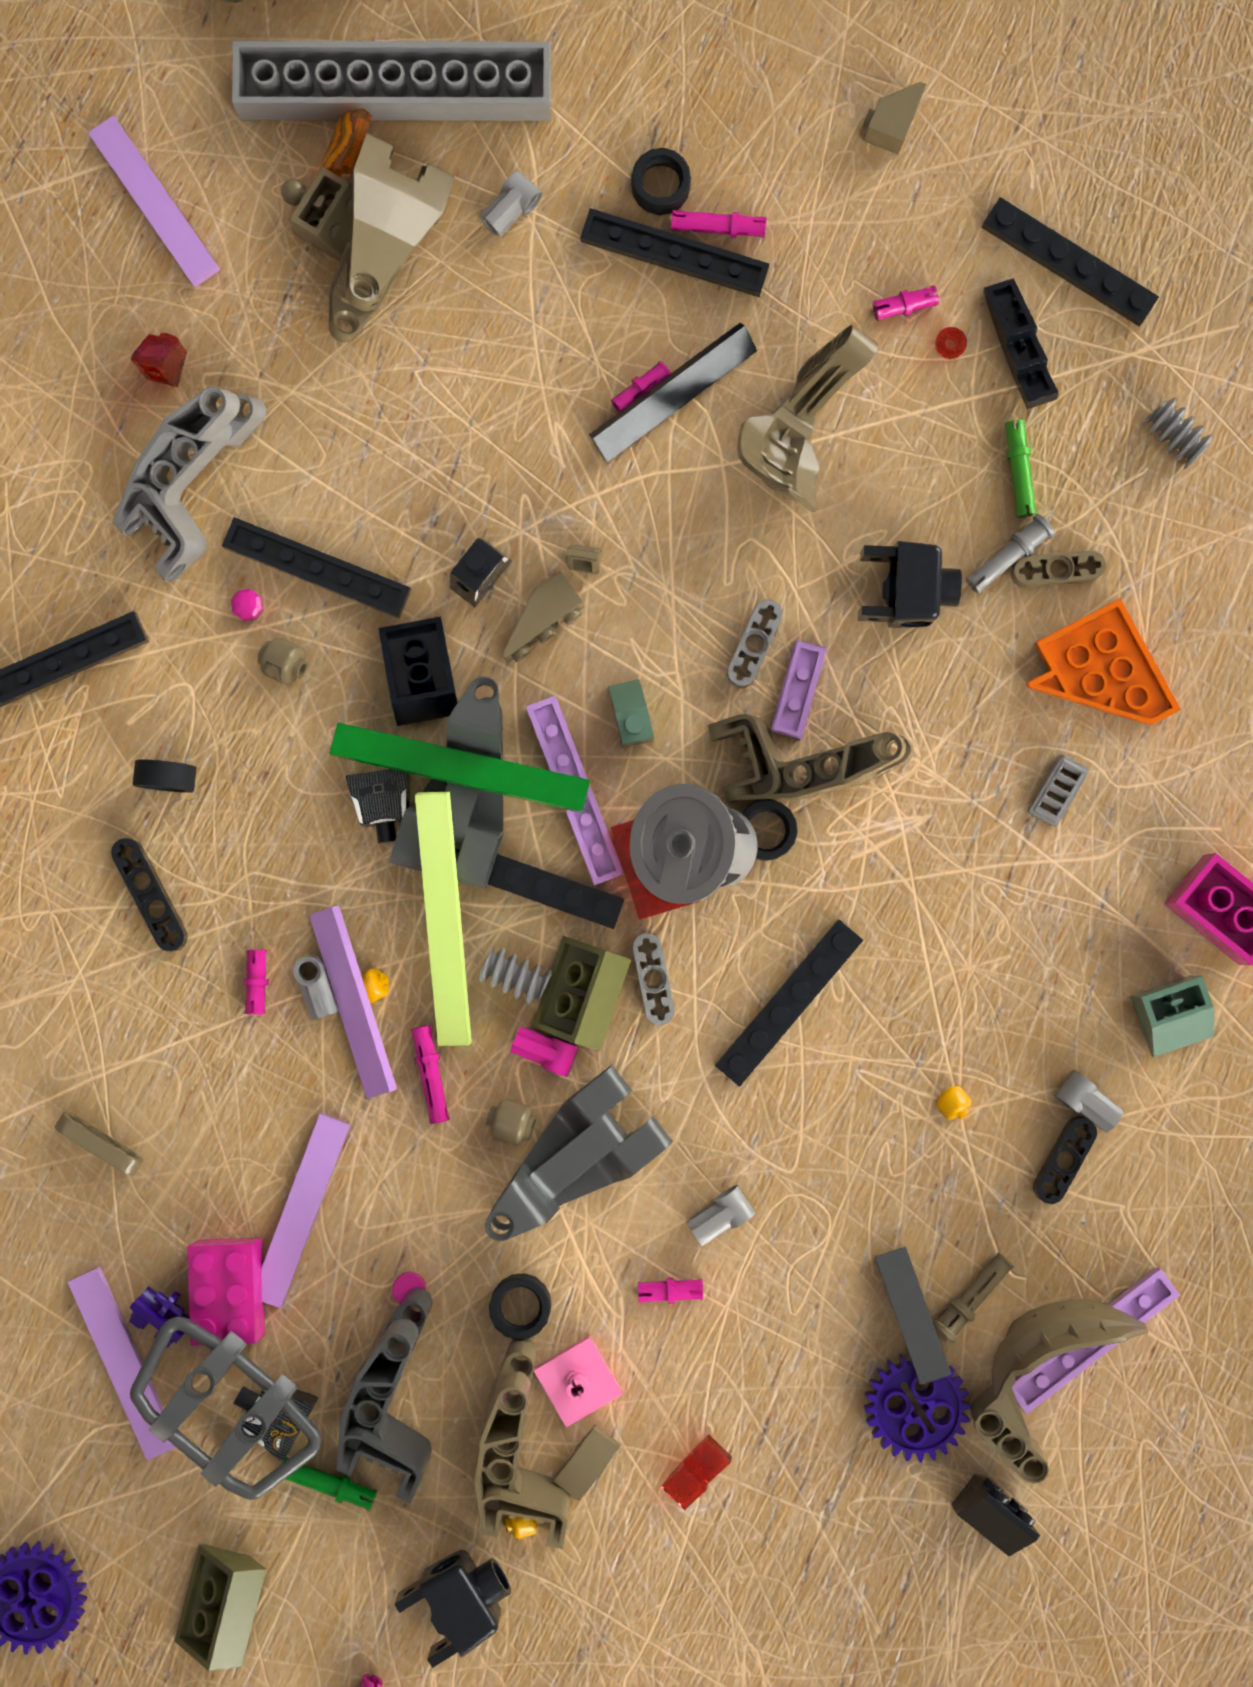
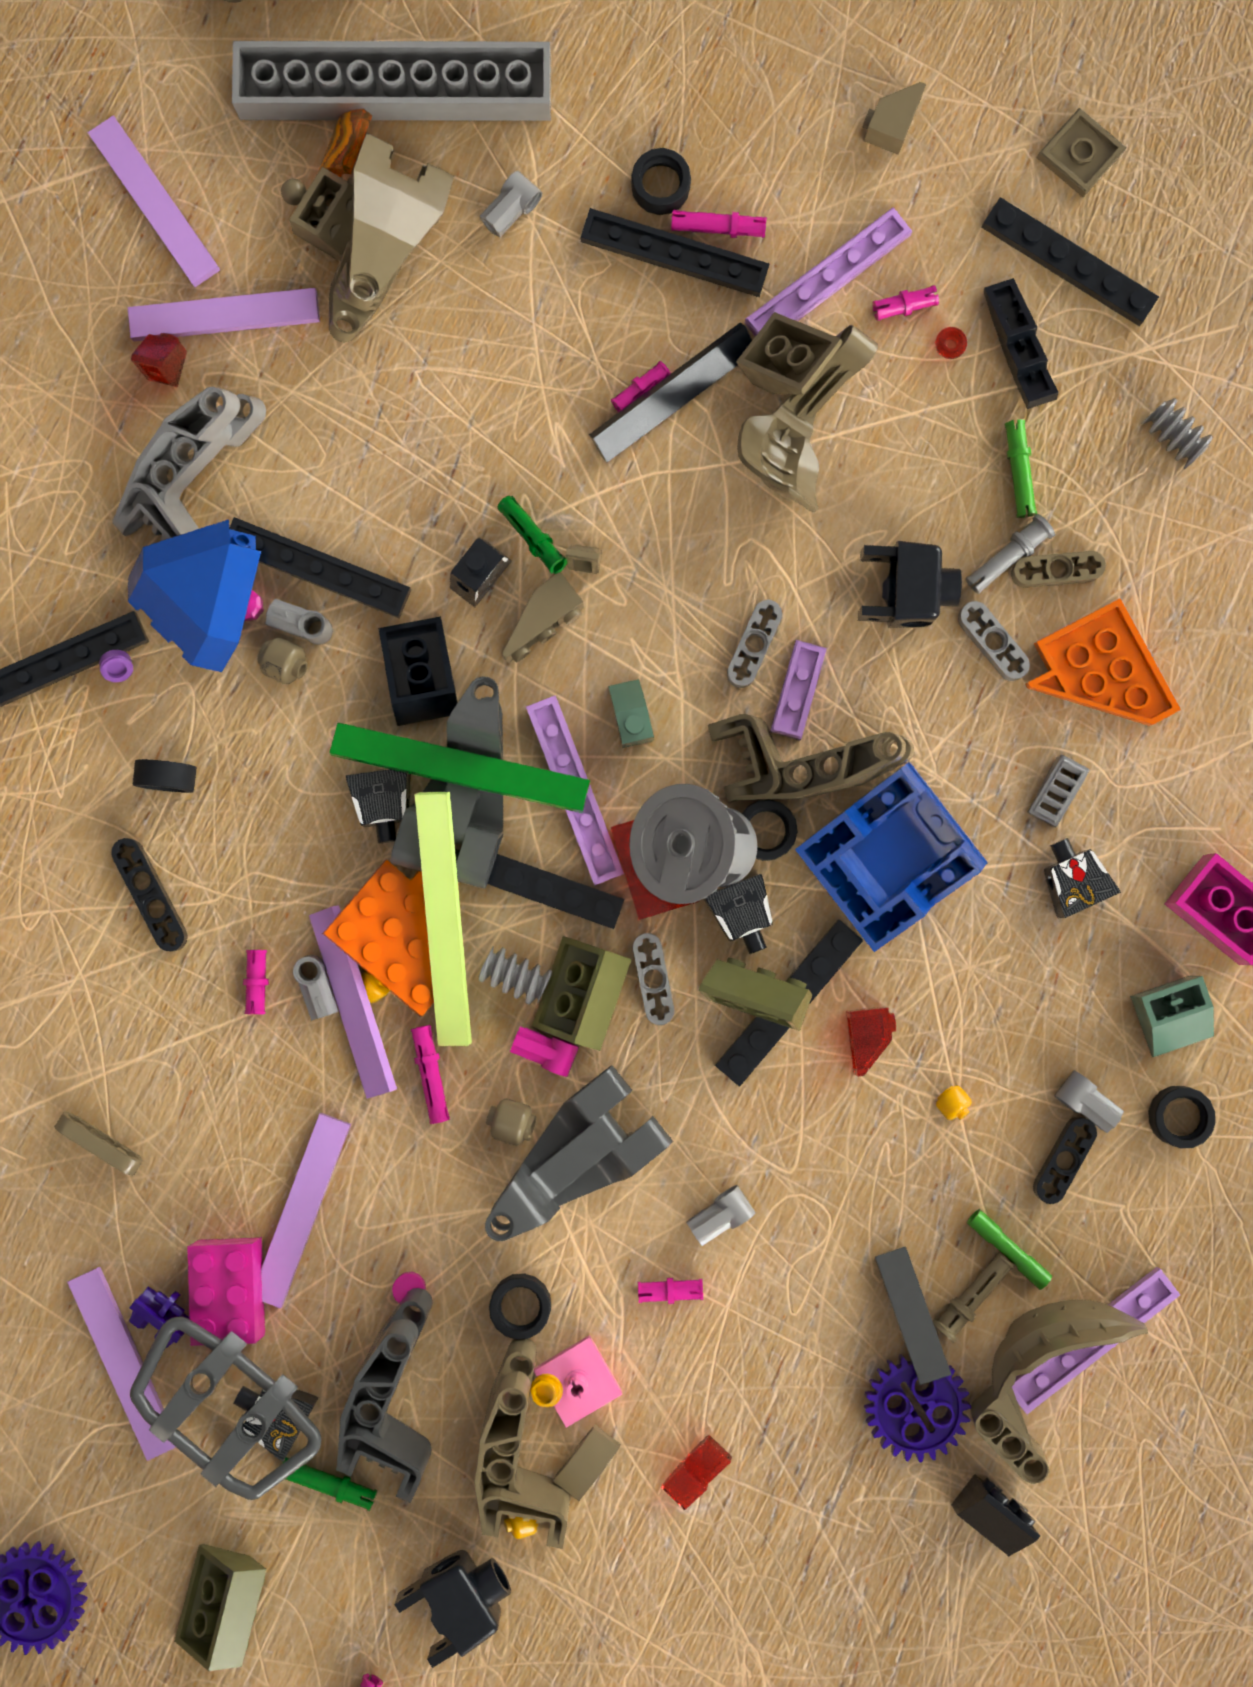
none -> medium lavender tile [99,650,133,682]
none -> lavender tile [128,288,320,342]
none -> blue panel [128,519,261,672]
none -> light grey piece [265,599,333,645]
none -> orange wing [322,860,434,1017]
none -> green pin [497,495,567,574]
none -> yellow plate [530,1374,563,1407]
none -> olive slope [699,958,812,1031]
none -> torso [704,874,773,954]
none -> dark tan slope [736,312,843,394]
none -> lavender tile [744,207,912,336]
none -> blue slope [795,761,988,952]
none -> clear red slope [846,1006,896,1077]
none -> light grey beam [958,601,1030,681]
none -> bright green piece [967,1209,1052,1290]
none -> dark tan tile [1037,108,1127,198]
none -> torso [1044,838,1121,919]
none -> black tyre [1148,1086,1216,1149]

